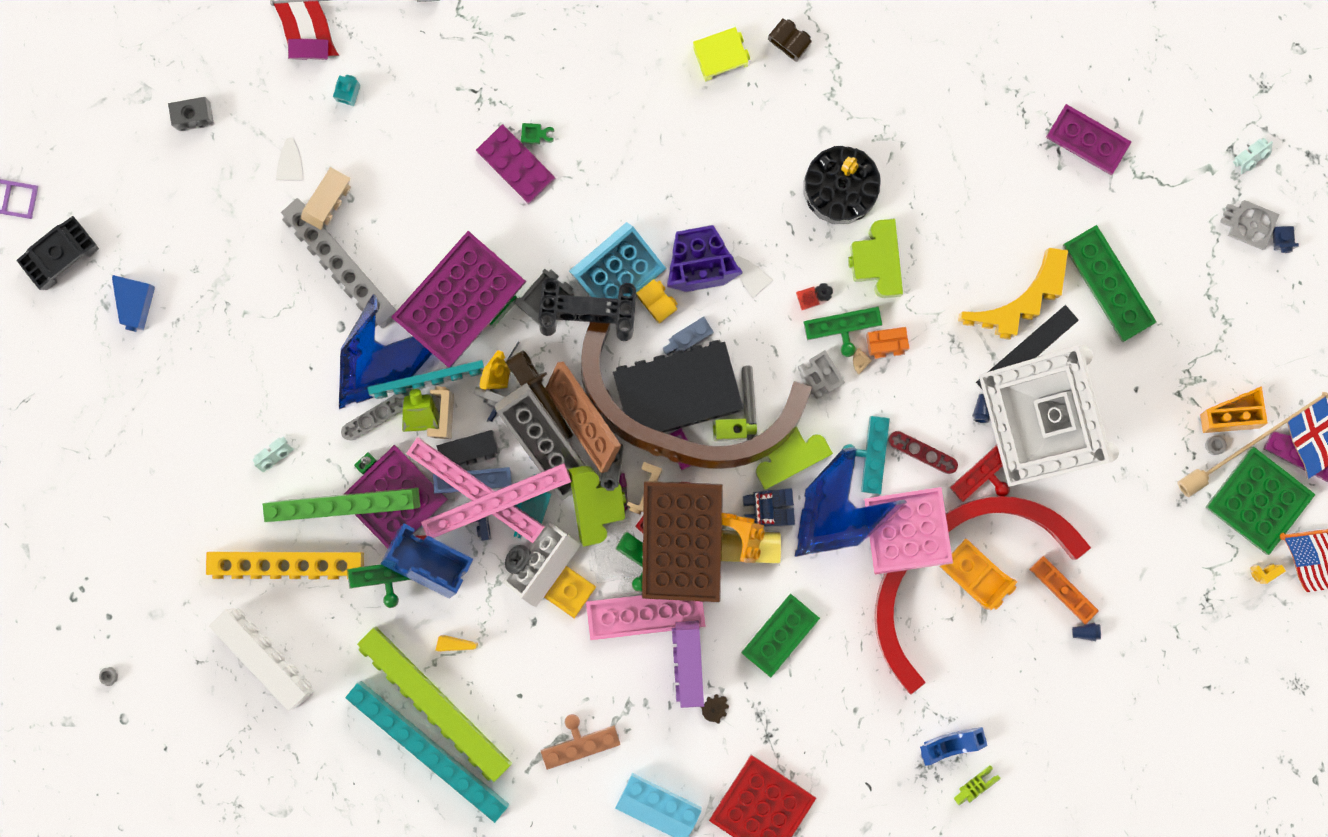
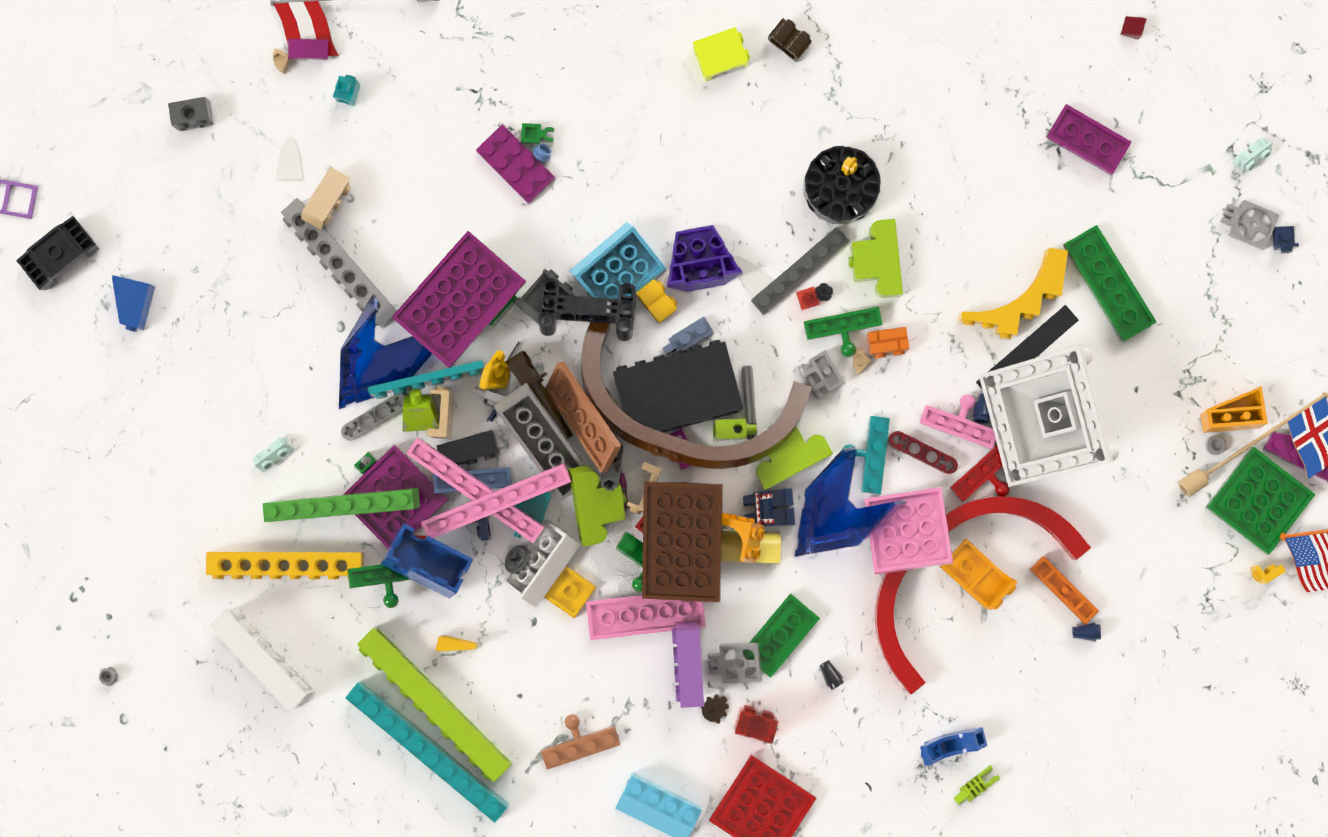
none -> tan tile [273,48,292,74]
none -> medium blue plate [533,144,552,162]
none -> light grey piece [708,643,762,683]
none -> clear red brick [733,705,779,744]
none -> dark grey plate [751,227,850,315]
none -> black cone [819,660,844,690]
none -> bright pink plate [919,394,996,449]
none -> dark red slope [1120,16,1147,40]

